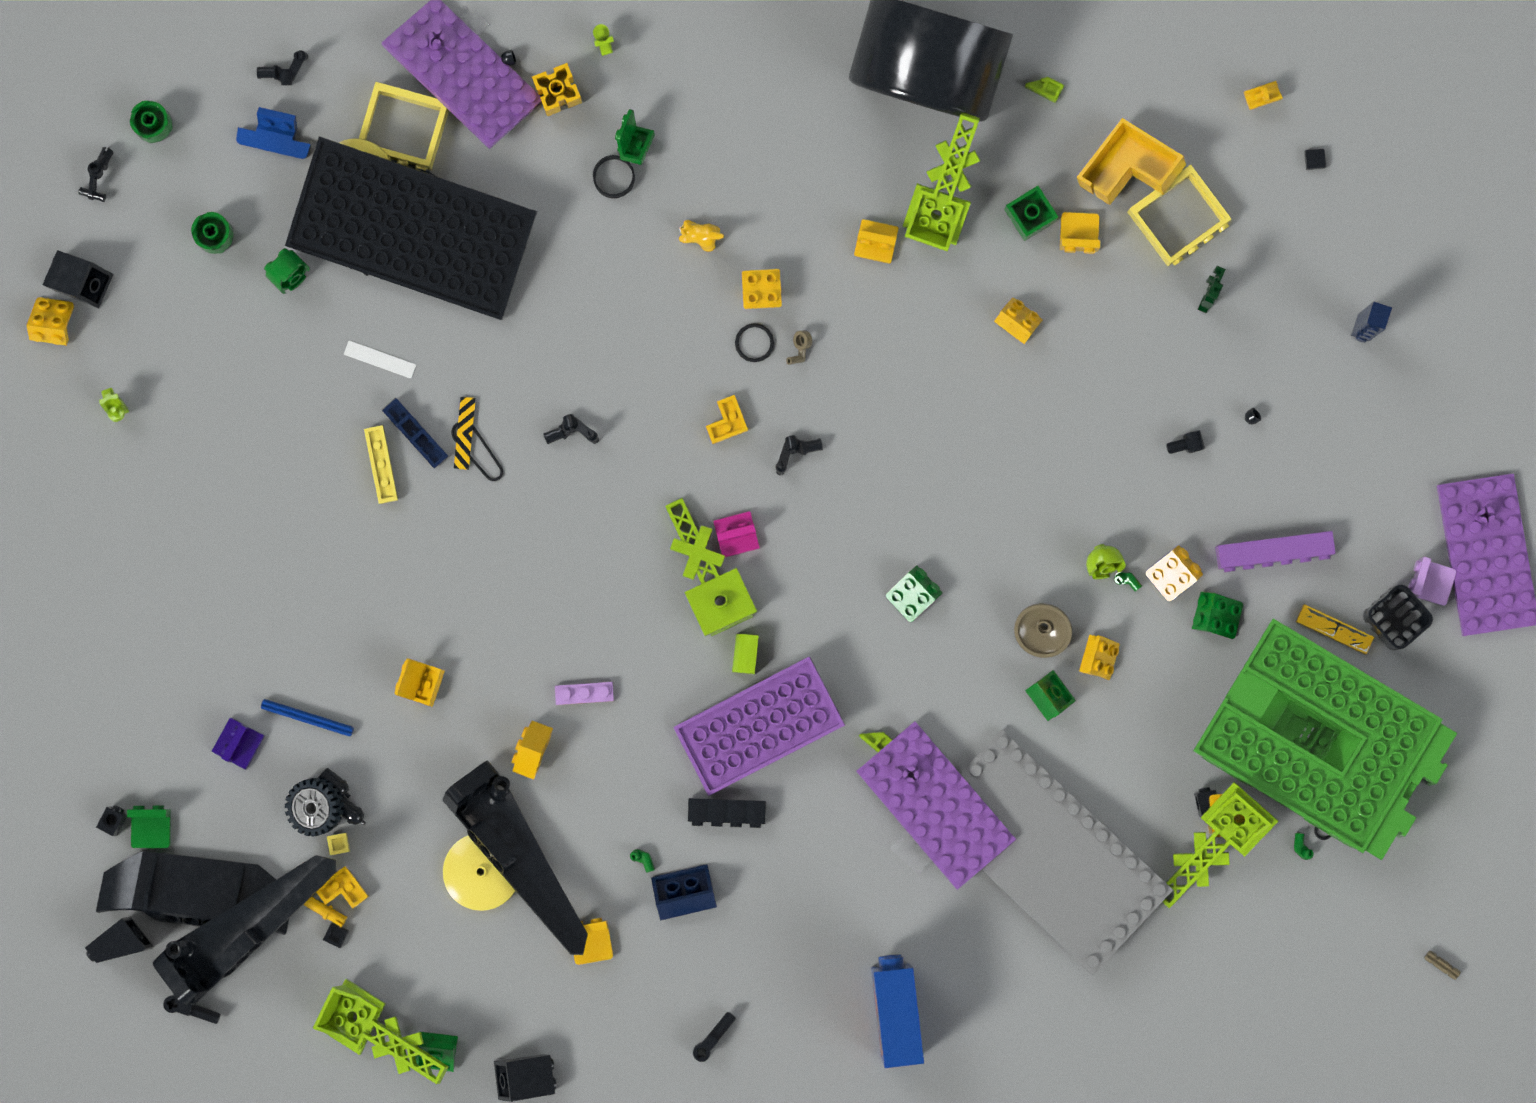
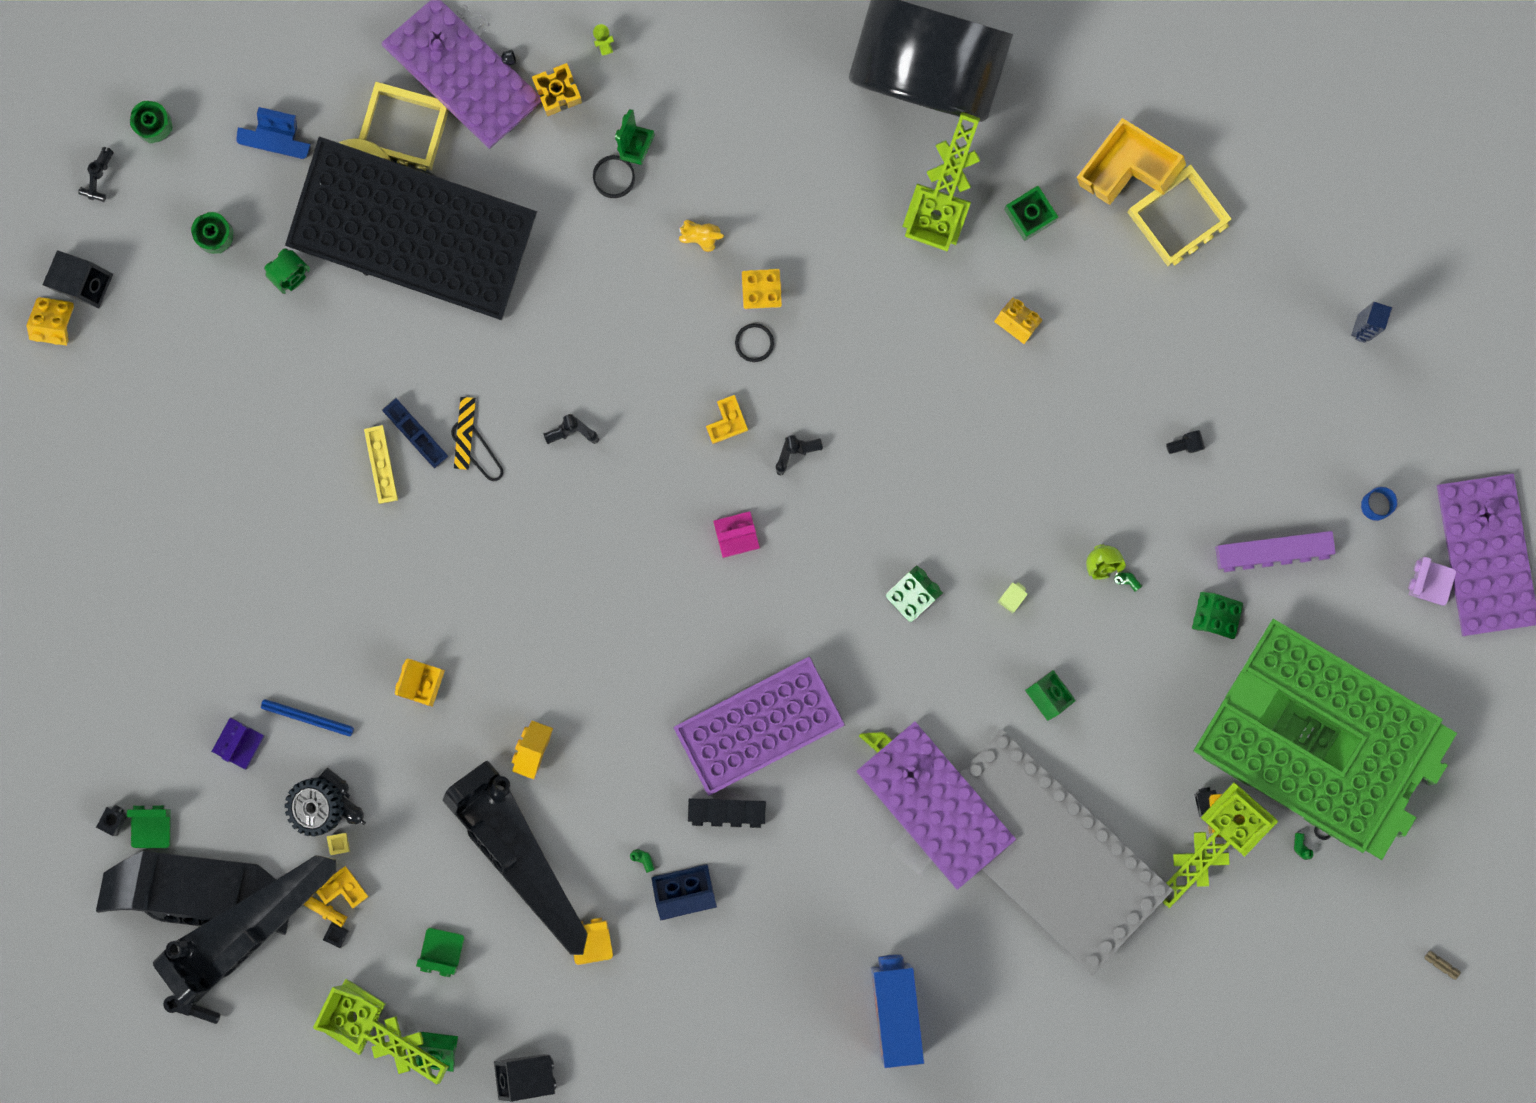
black slope [85,916,154,963] -> none
lime hips [99,388,129,422] -> none
black pin [257,50,308,86] -> none
white sticker [344,341,416,378] -> none
light yellow dish [443,836,515,911] -> none
lavender plate [555,682,614,705] -> none
lime piece [665,498,757,637] -> none
black connector [693,1012,736,1062] -> none
lime brick [732,634,759,675] -> none
dark tan plate [786,330,812,365] -> none
yellow bracket [854,219,899,264] -> none
dark tan dish [1014,603,1072,658] -> none
lime tile [1024,77,1064,103] -> none
yellow bracket [1060,212,1100,254] -> none
yellow bracket [1079,635,1120,680] -> none
bracket [1146,545,1203,601] -> none
dark green piece [1198,266,1226,313] -> none
yellow hips [1243,81,1283,110] -> none
black hinge [1244,408,1261,425] -> none
yellow tile [1296,604,1374,655] -> none
black tile [1304,149,1326,170] -> none
black piece [1363,585,1433,650] -> none
none -> green bracket [416,928,464,977]
none -> yellowish green brick [997,582,1028,613]
none -> blue piece [1361,487,1398,521]

